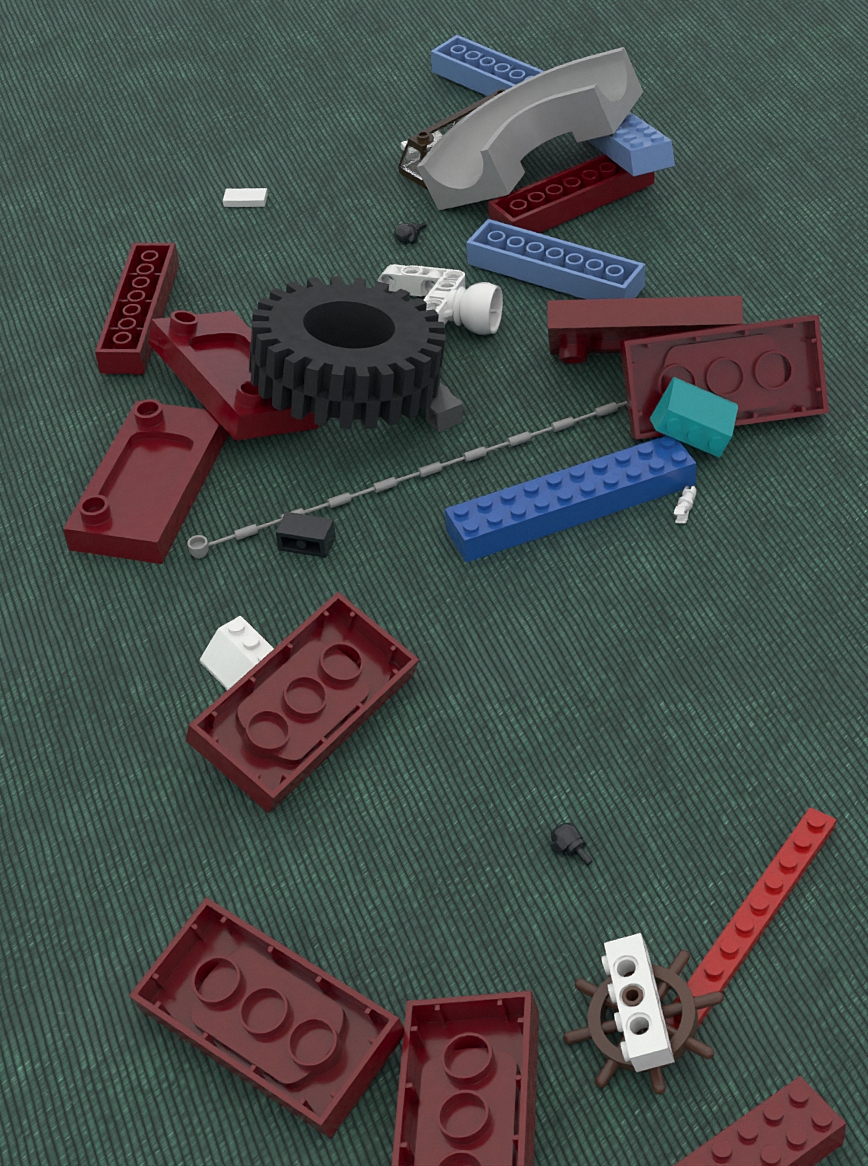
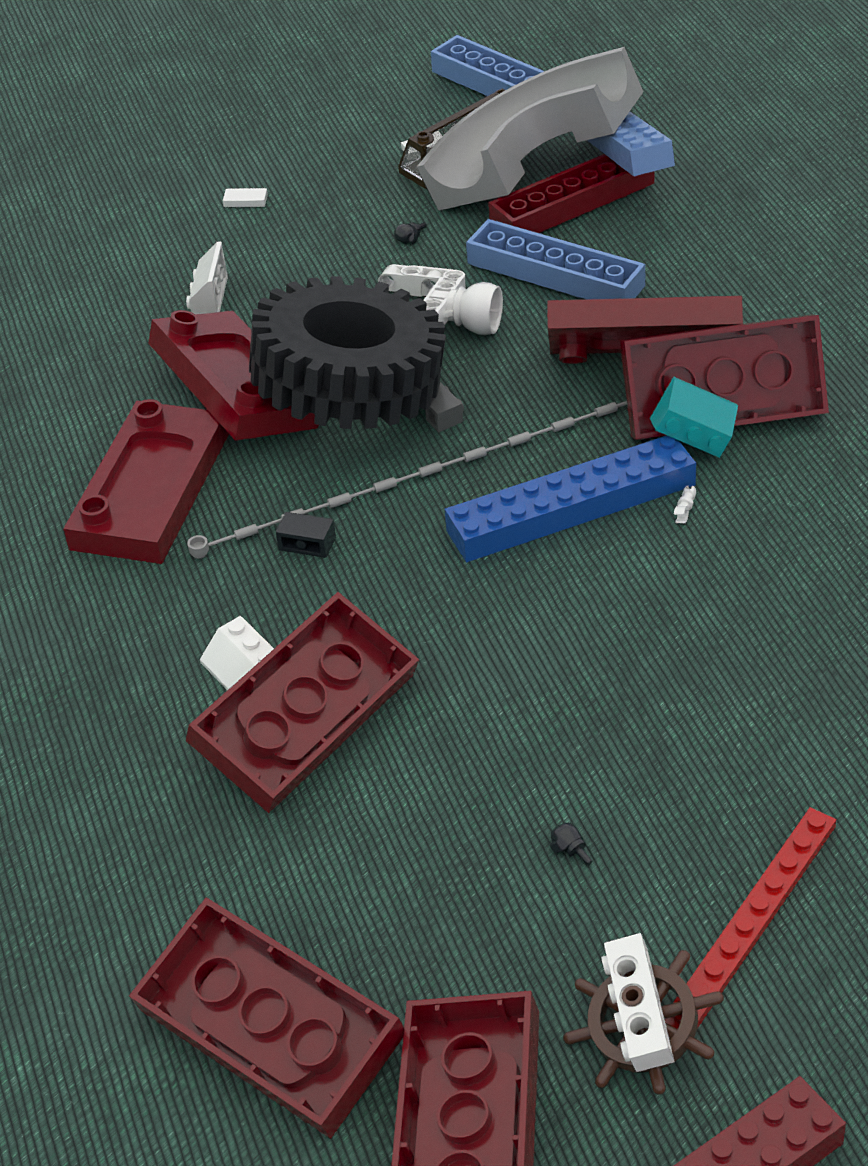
dark red brick [95,243,179,375] -> none
none -> white slope [186,242,228,314]

